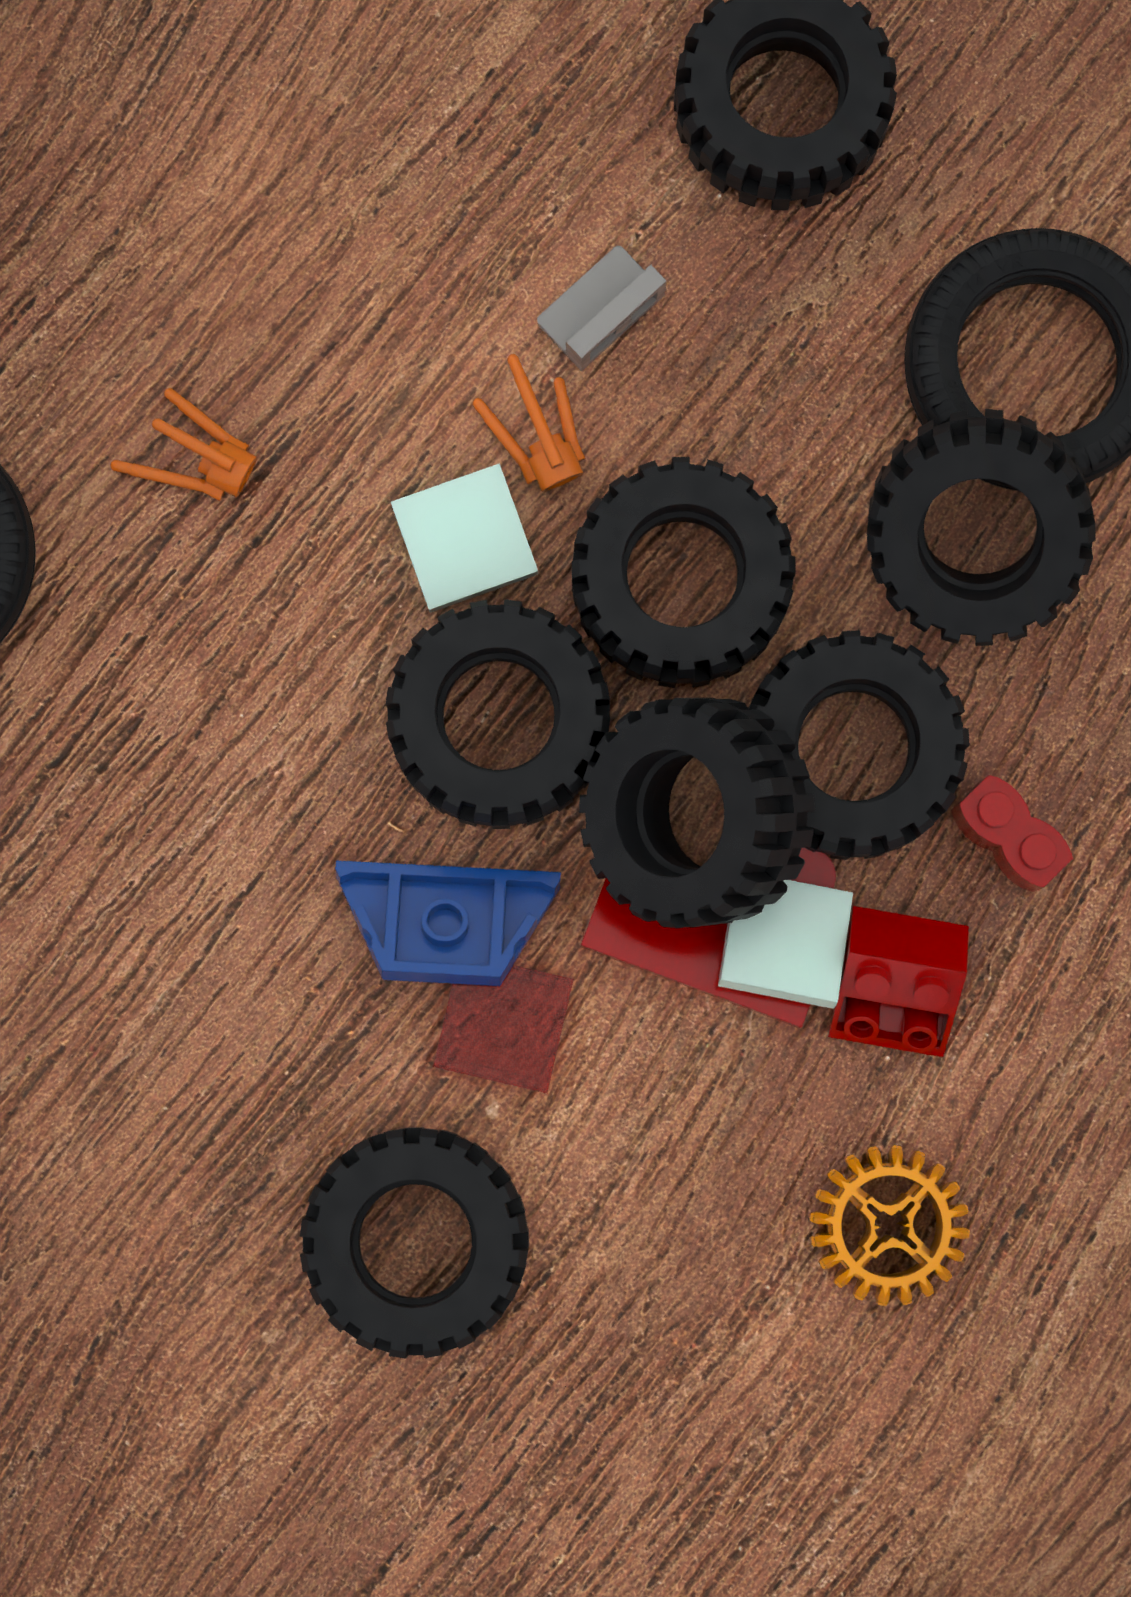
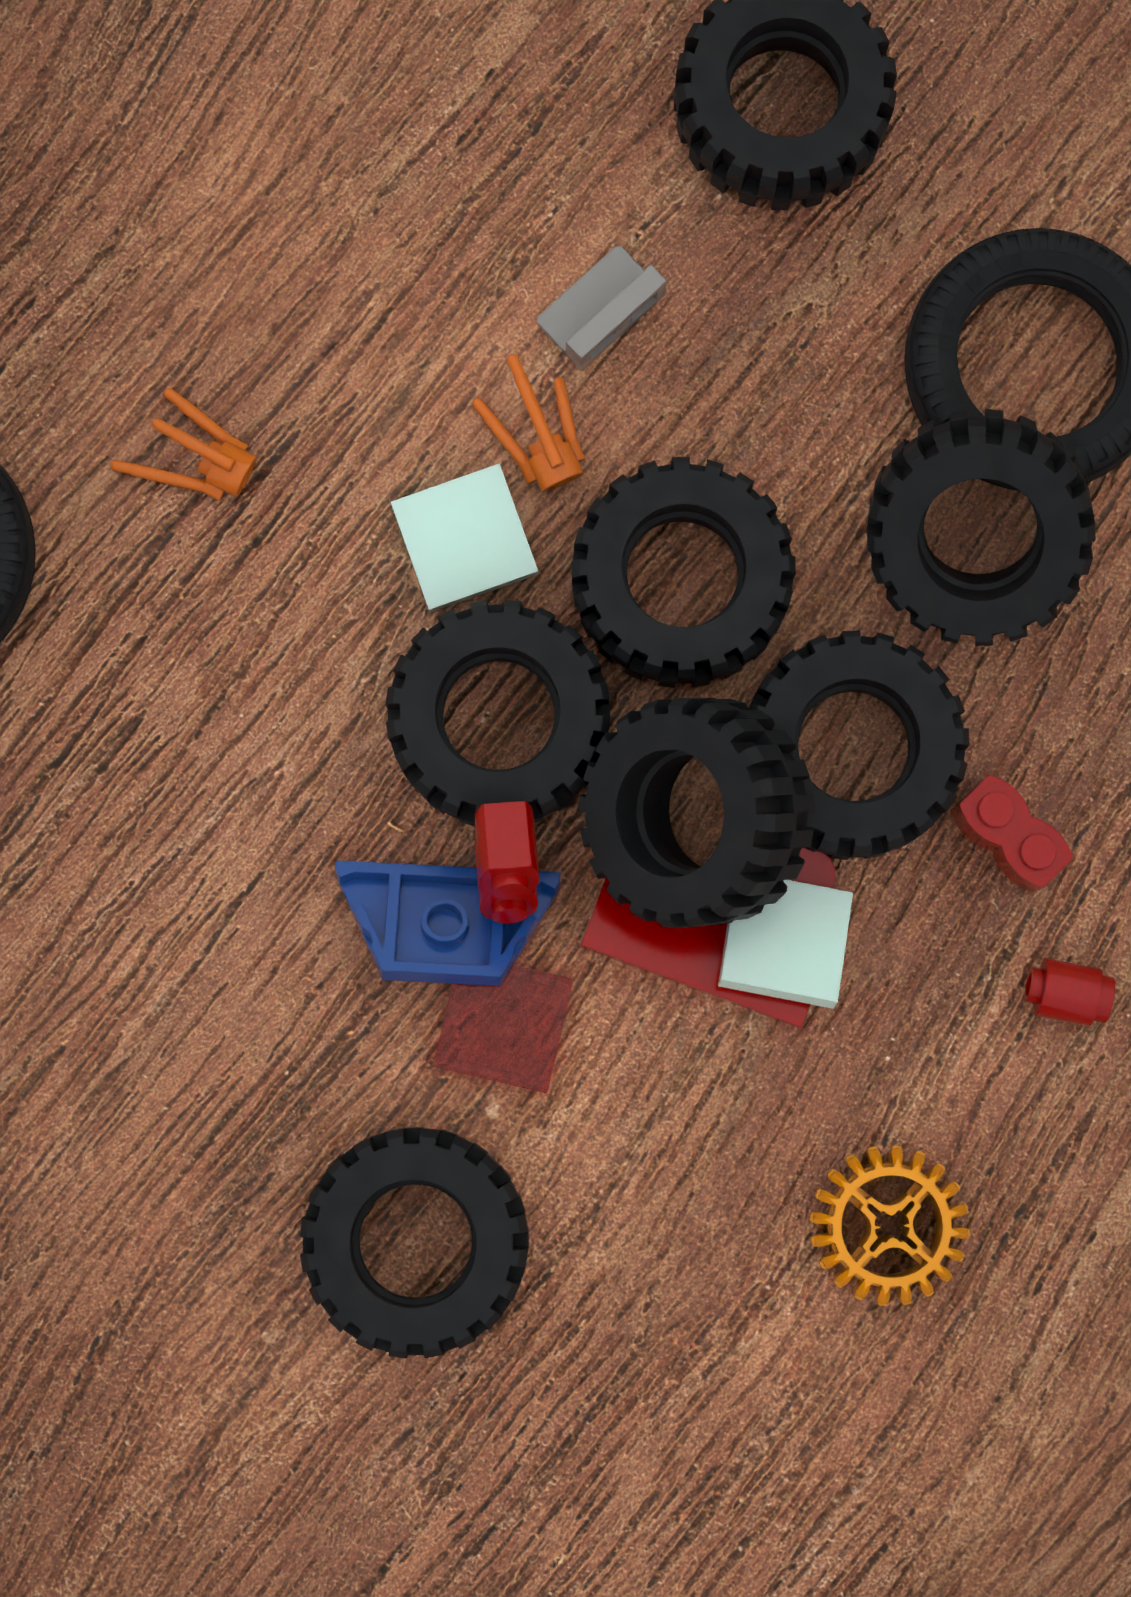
red slope [828,906,969,1057] -> none
none -> red brick [474,801,540,924]
none -> red brick [1024,958,1115,1026]

